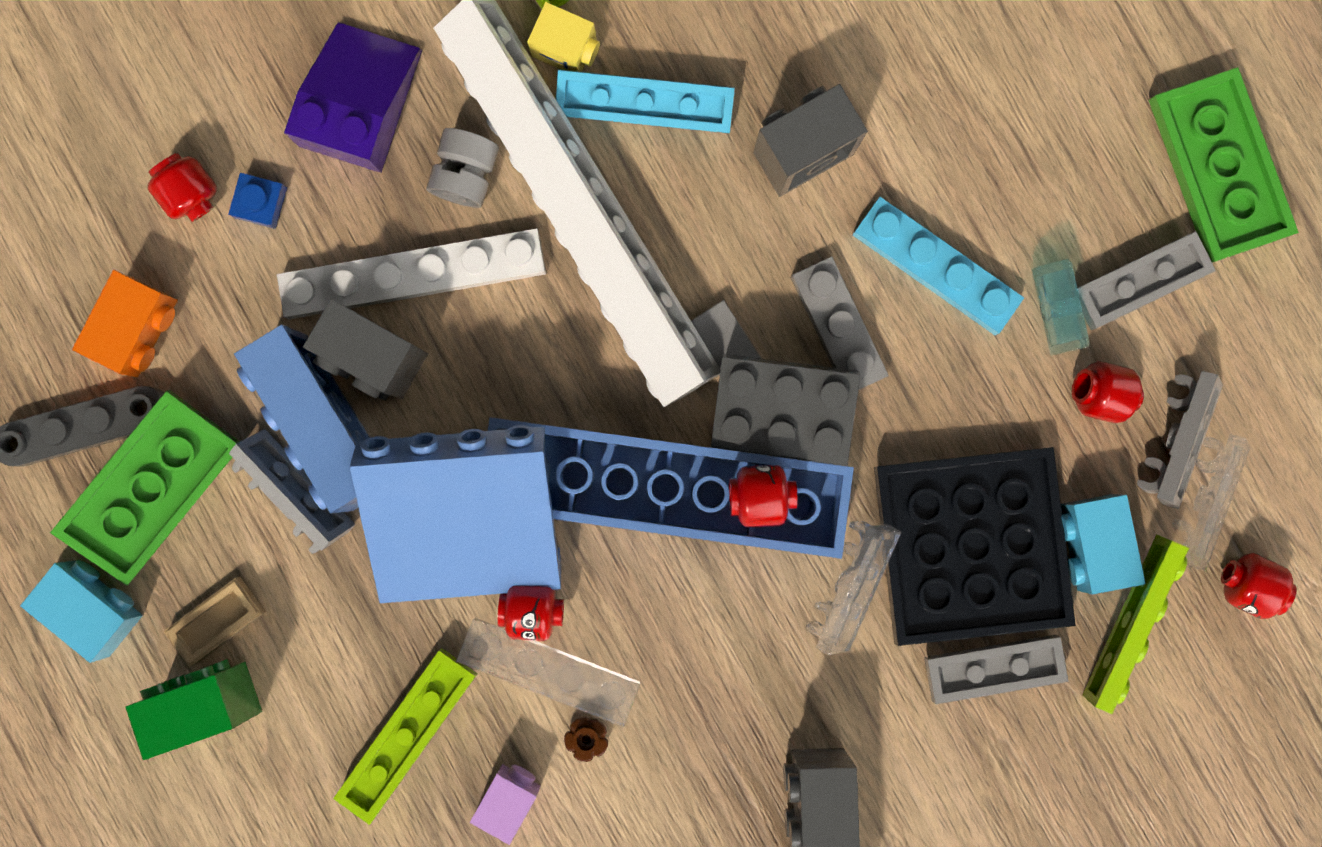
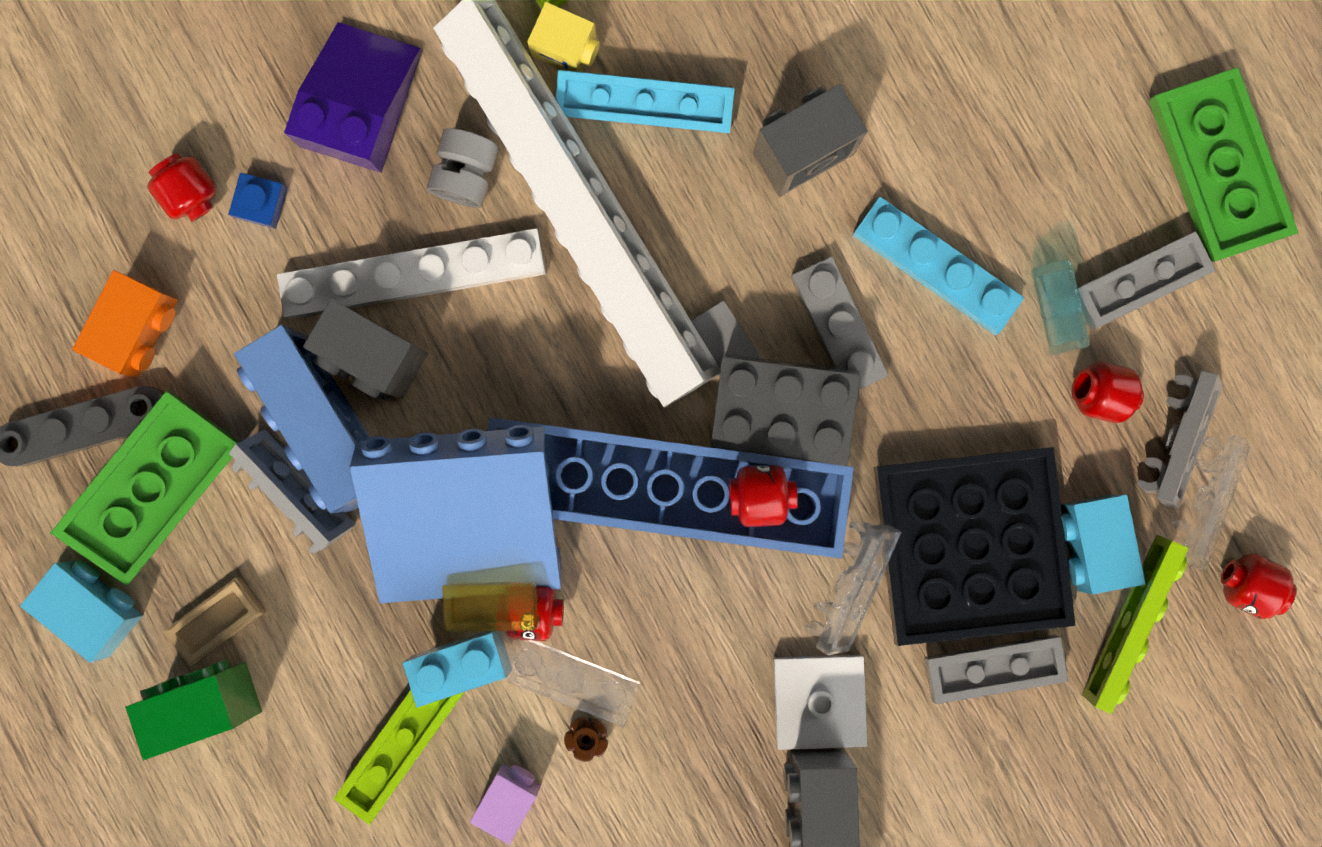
none -> medium azure brick [403,627,513,707]
none -> clear yellow tile [442,581,538,632]
none -> white plate [773,654,867,750]

